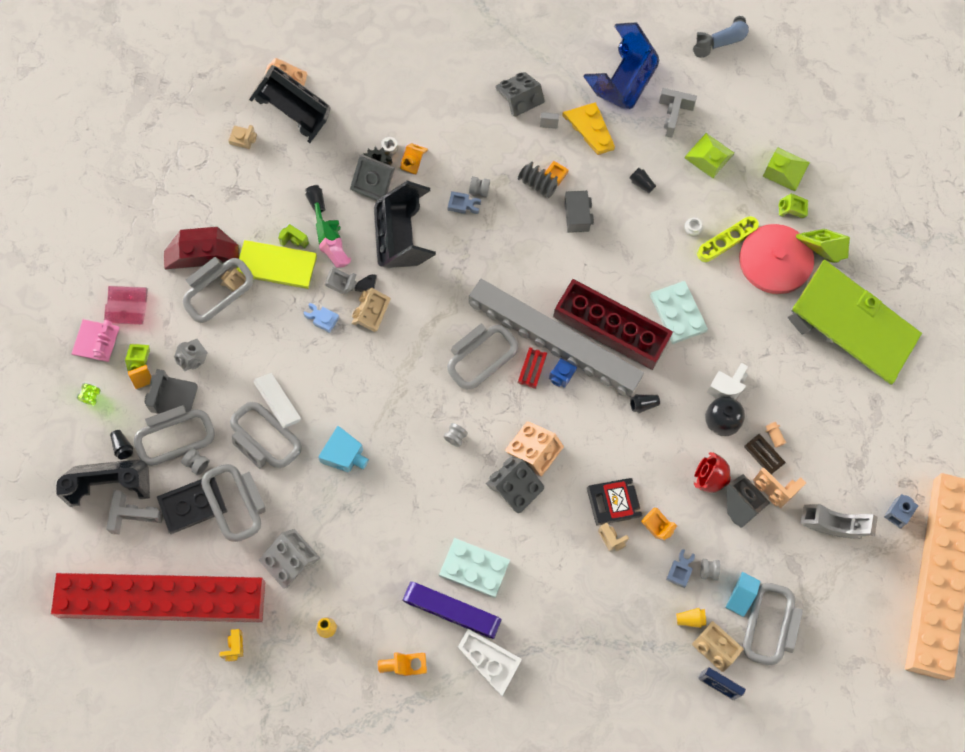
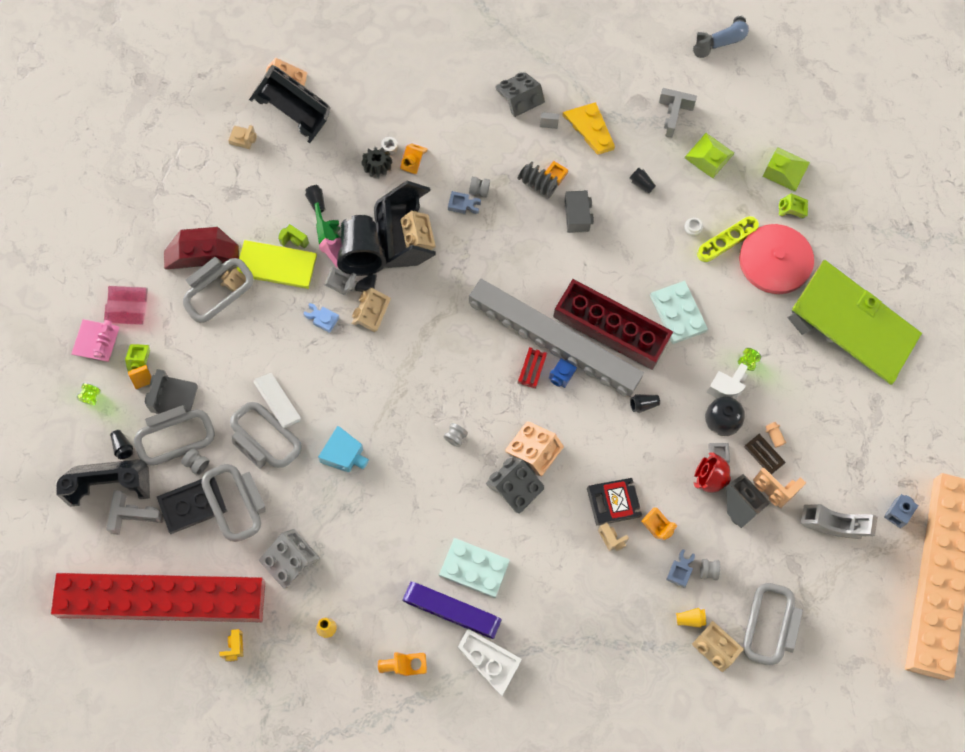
light grey brick [174,339,208,372] -> none
flat silver tile [350,154,395,200] -> none
light grey bar [447,323,518,390] -> none
clear blue windscreen [583,22,659,109] -> none
dark blue tile [698,667,746,700] -> none
medium azure slope [725,572,761,617] -> none
lime slope [796,228,850,263] -> none
none -> black piece [337,215,386,276]
none -> tan bracket [401,211,436,250]
none -> light grey tile [708,443,730,463]
none -> clear neon green wheel [737,348,762,371]

